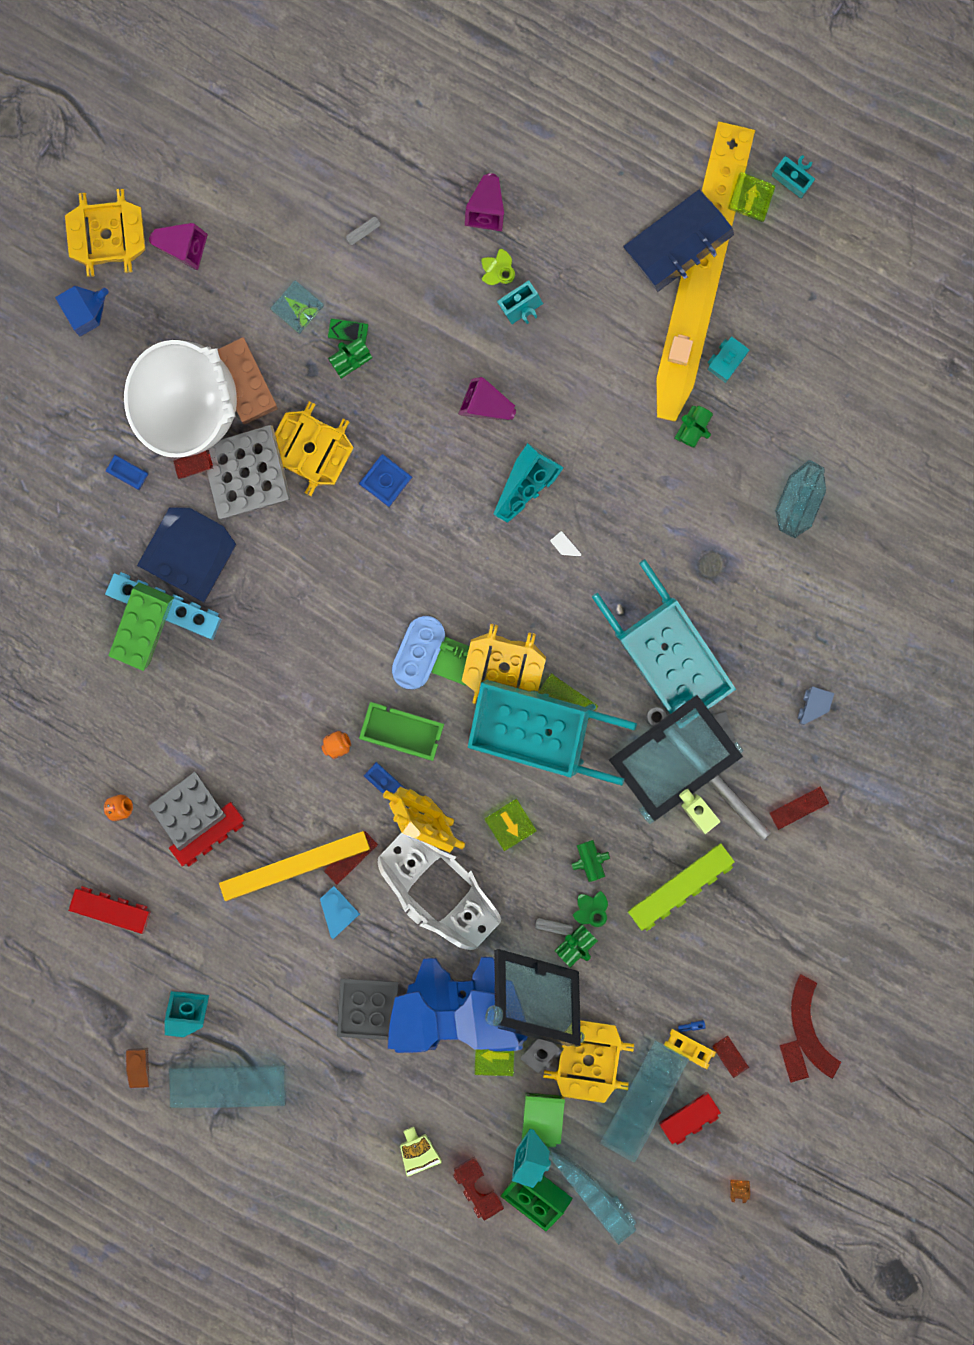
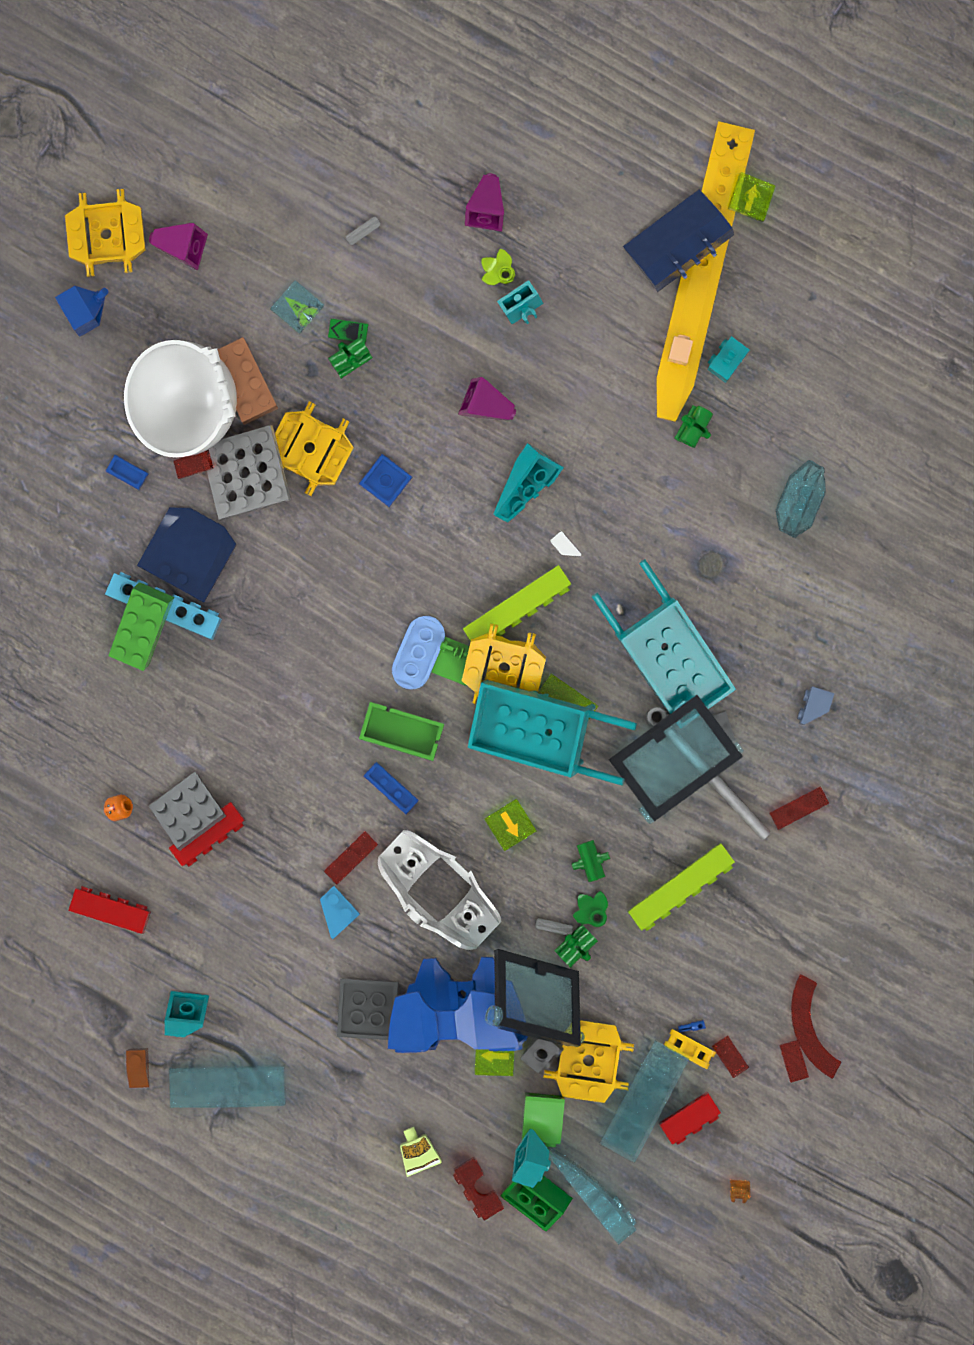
yellow tile [219,831,370,901] -> none
orange head [321,731,351,759] -> none
yellow piece [383,787,465,853] -> none
yellowish green torso [679,789,720,834] -> none
teal brick [772,155,815,199] -> none
none -> lime brick [463,565,571,641]

